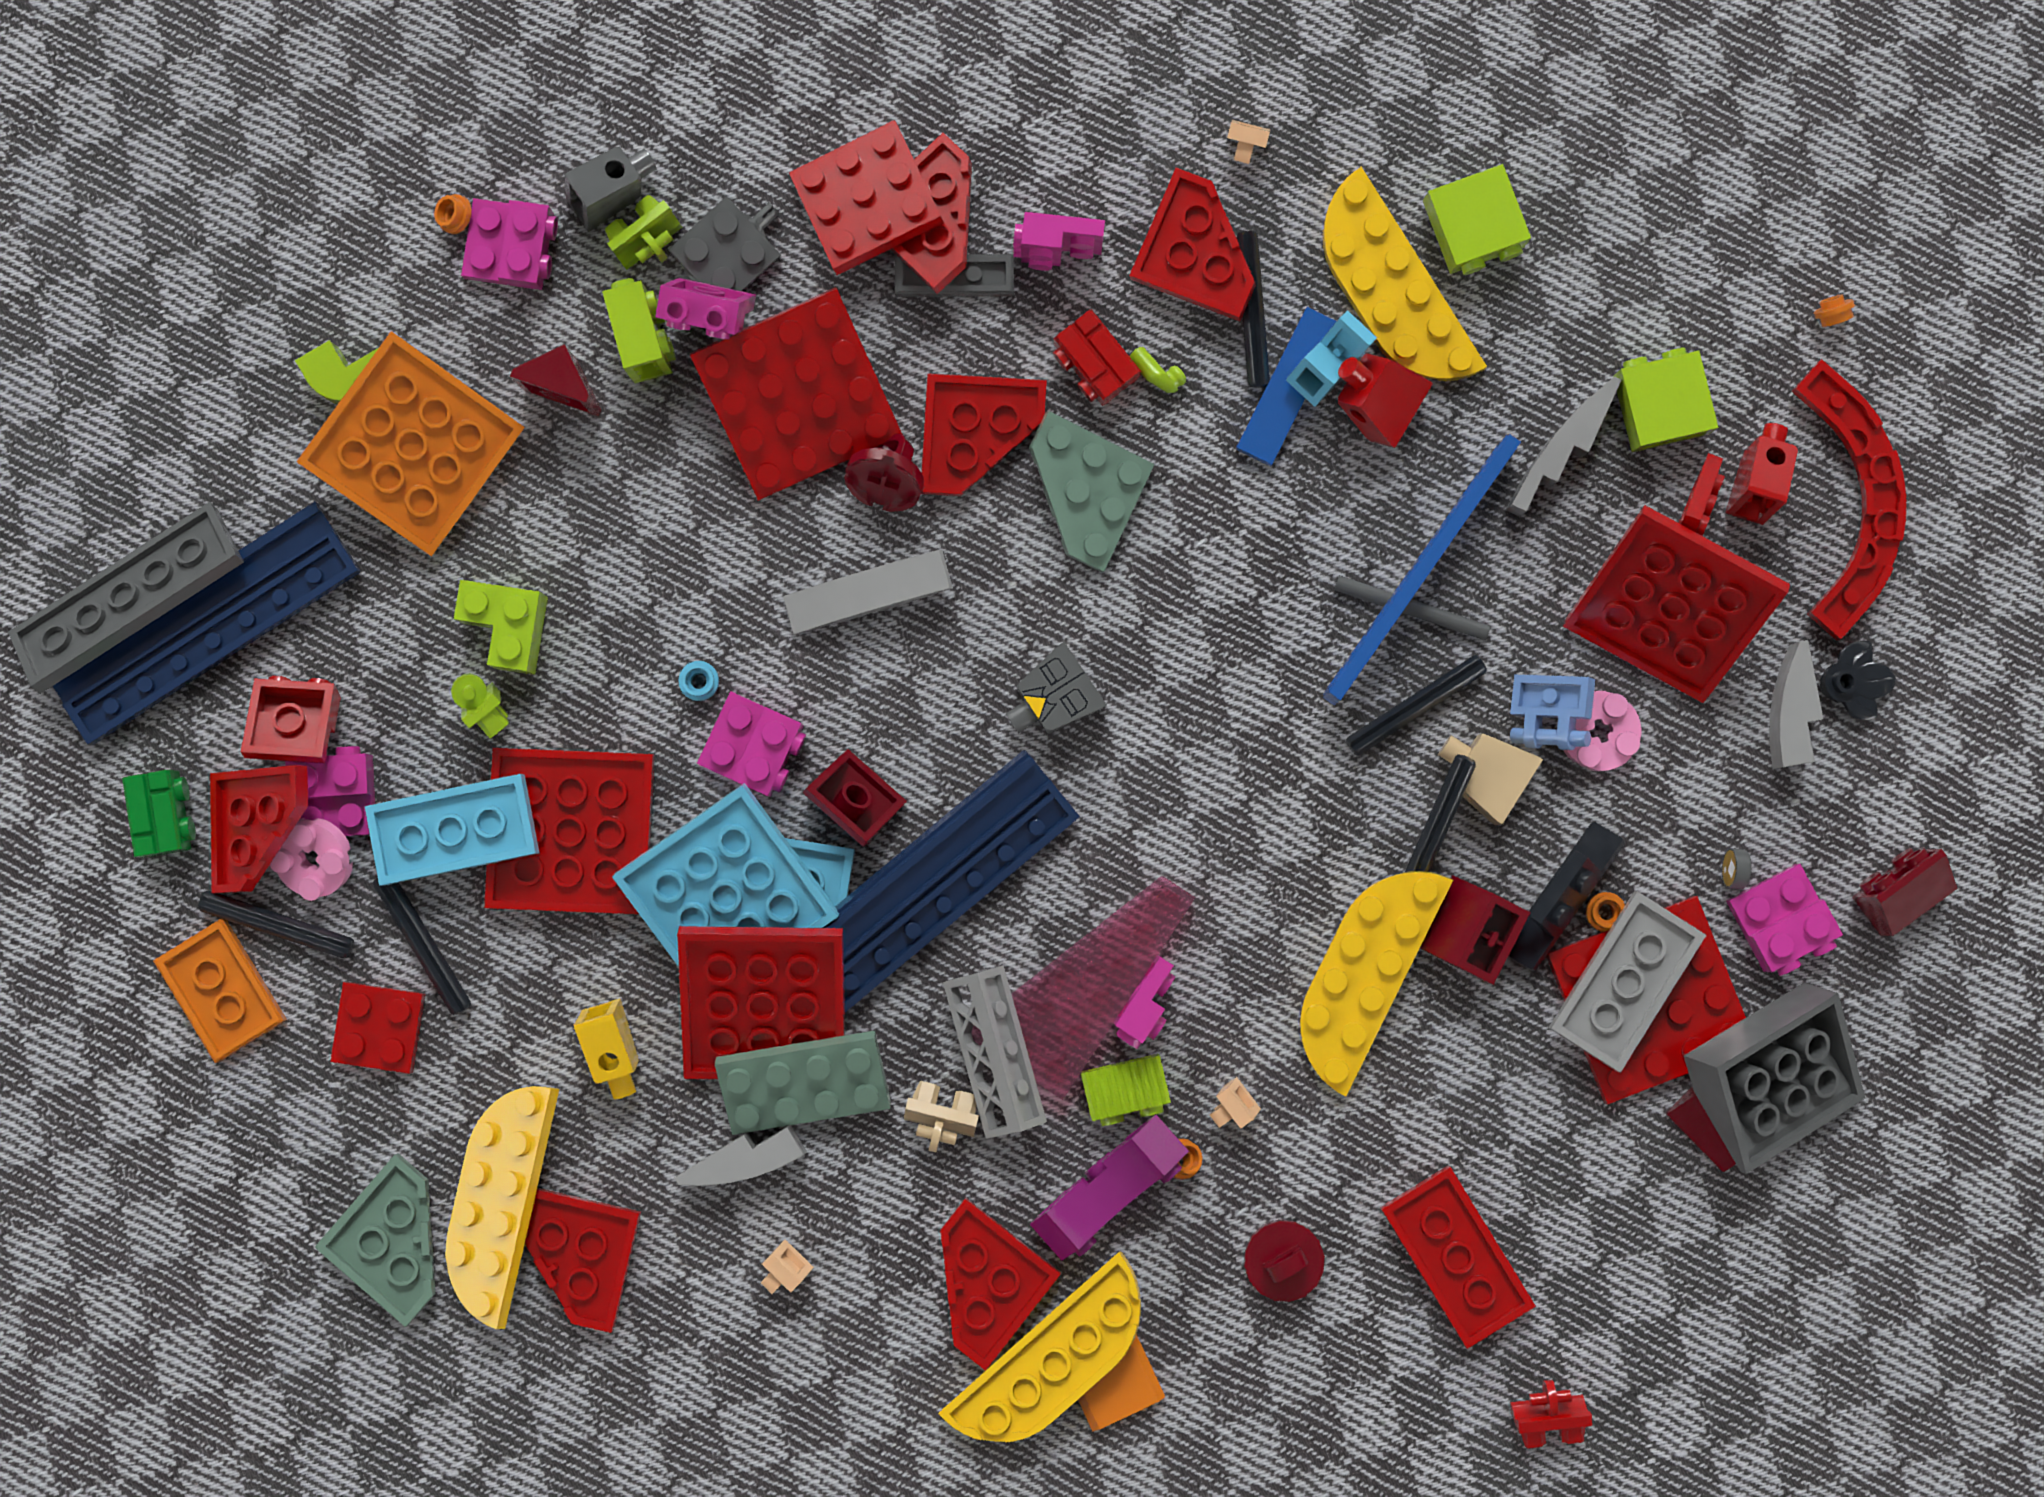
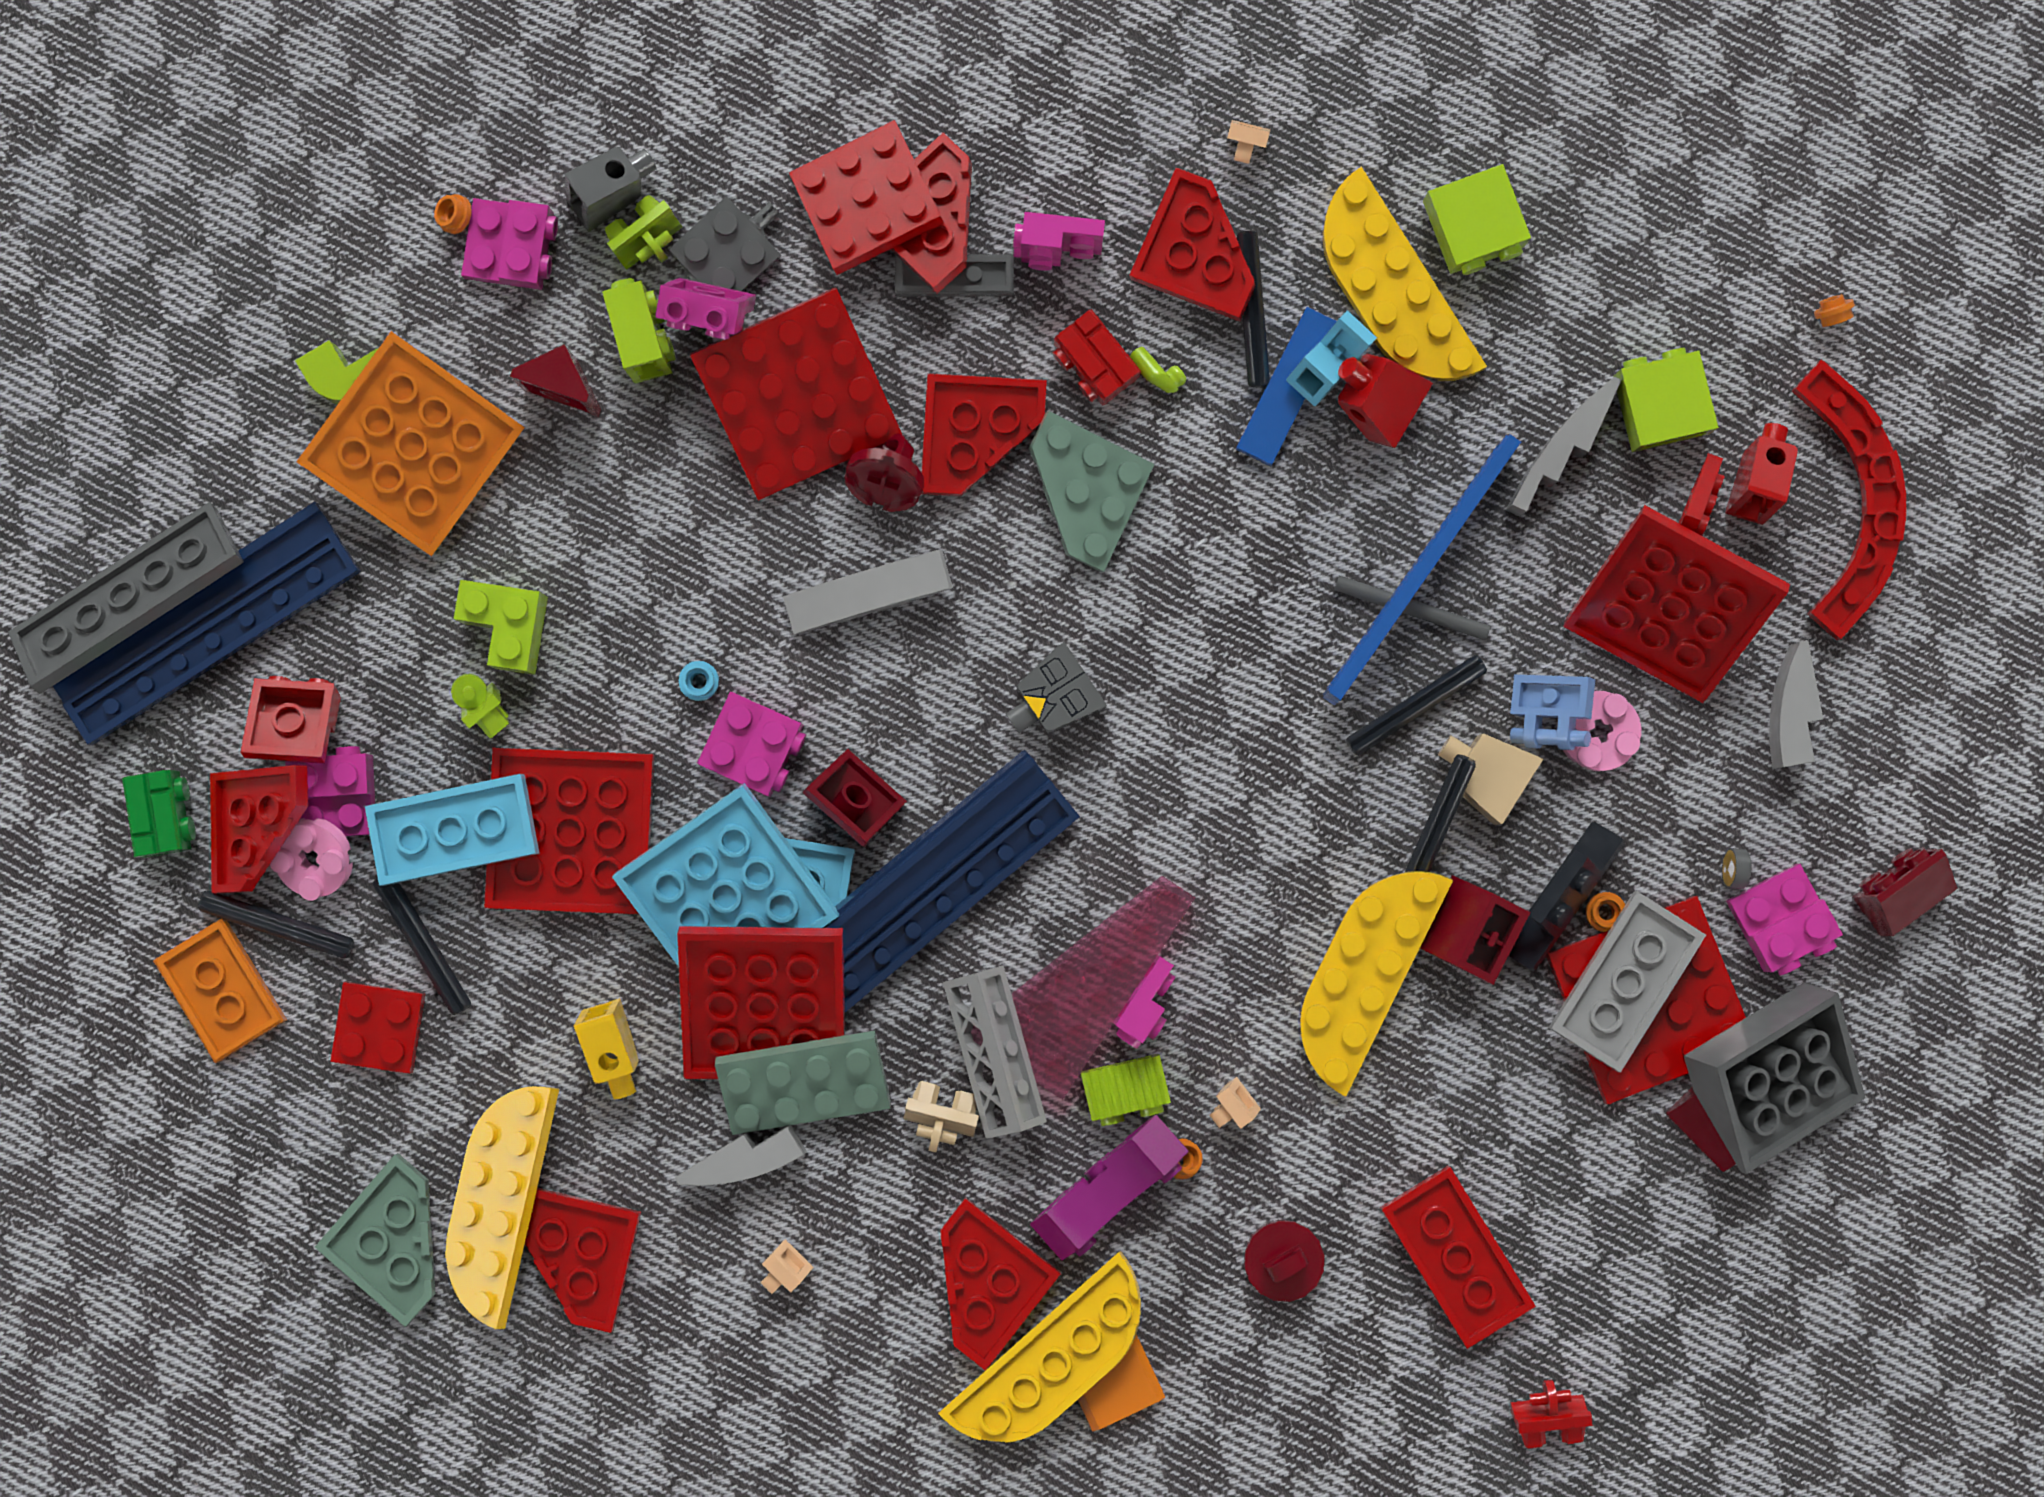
black plate [1820,640,1896,720] -> none

